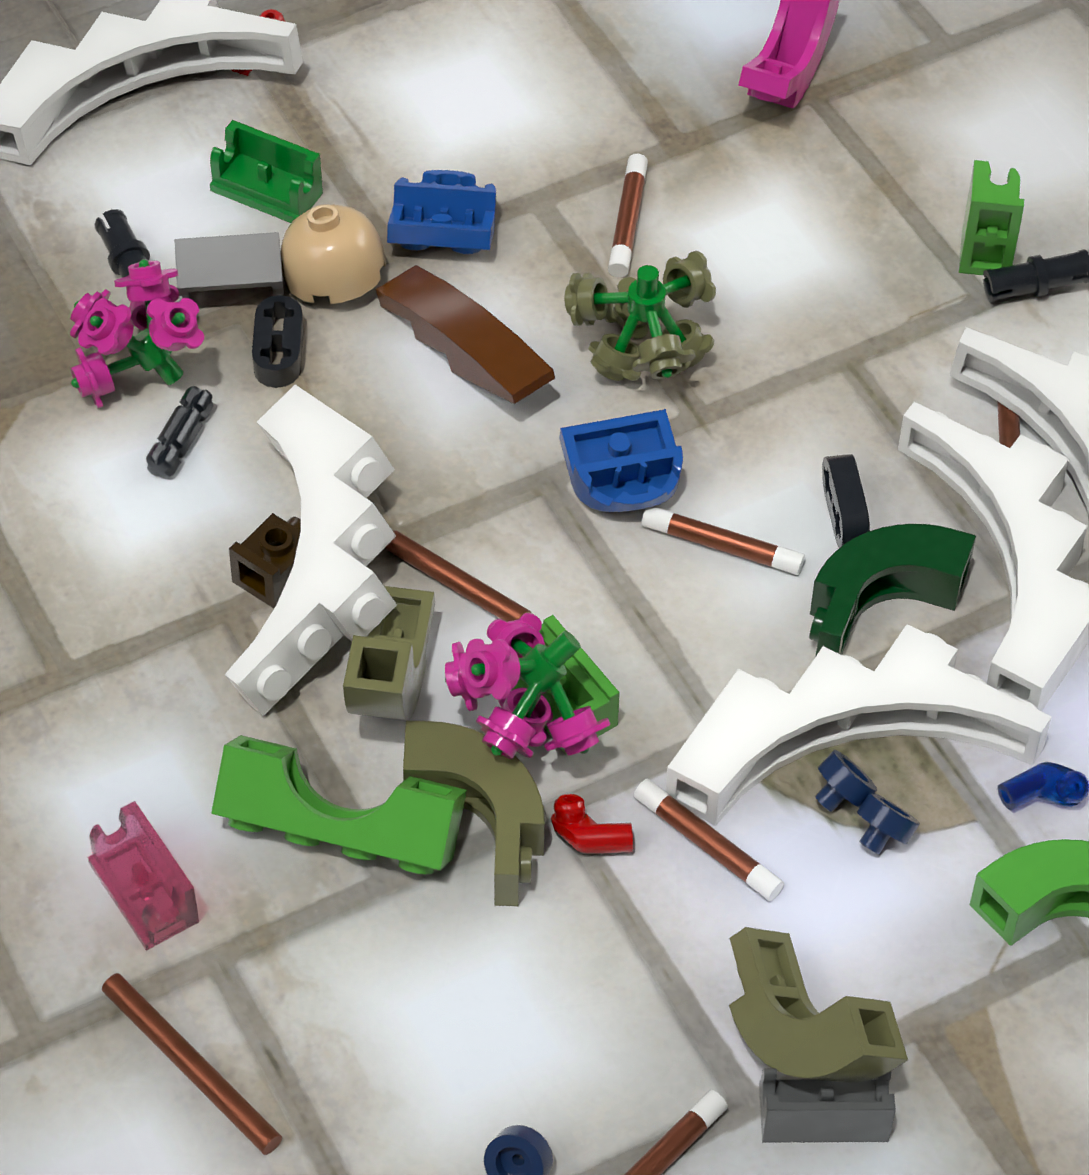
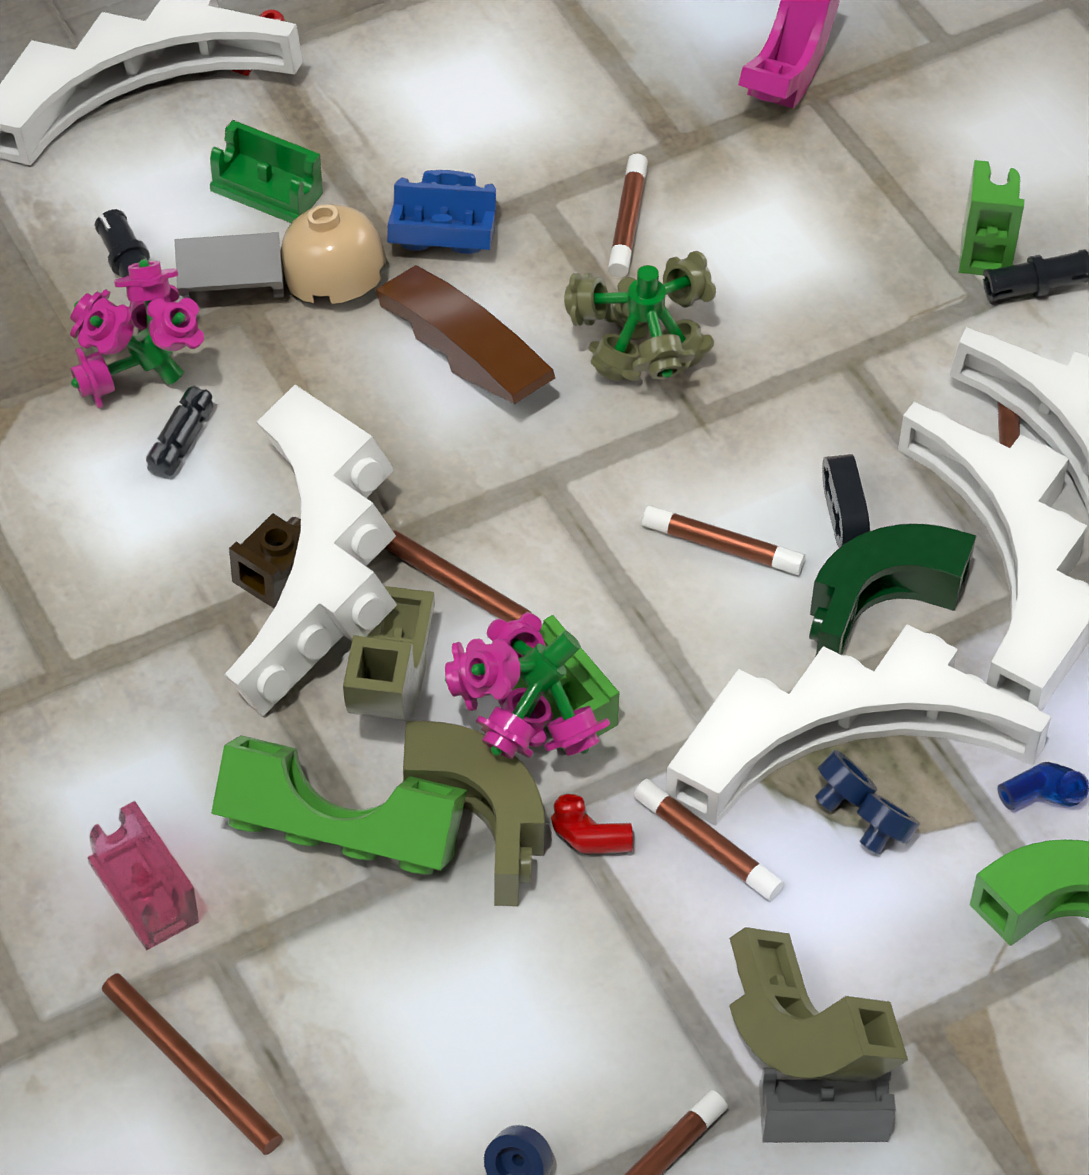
black beam [252,295,304,388] -> none
blue slope [559,409,683,512] -> none

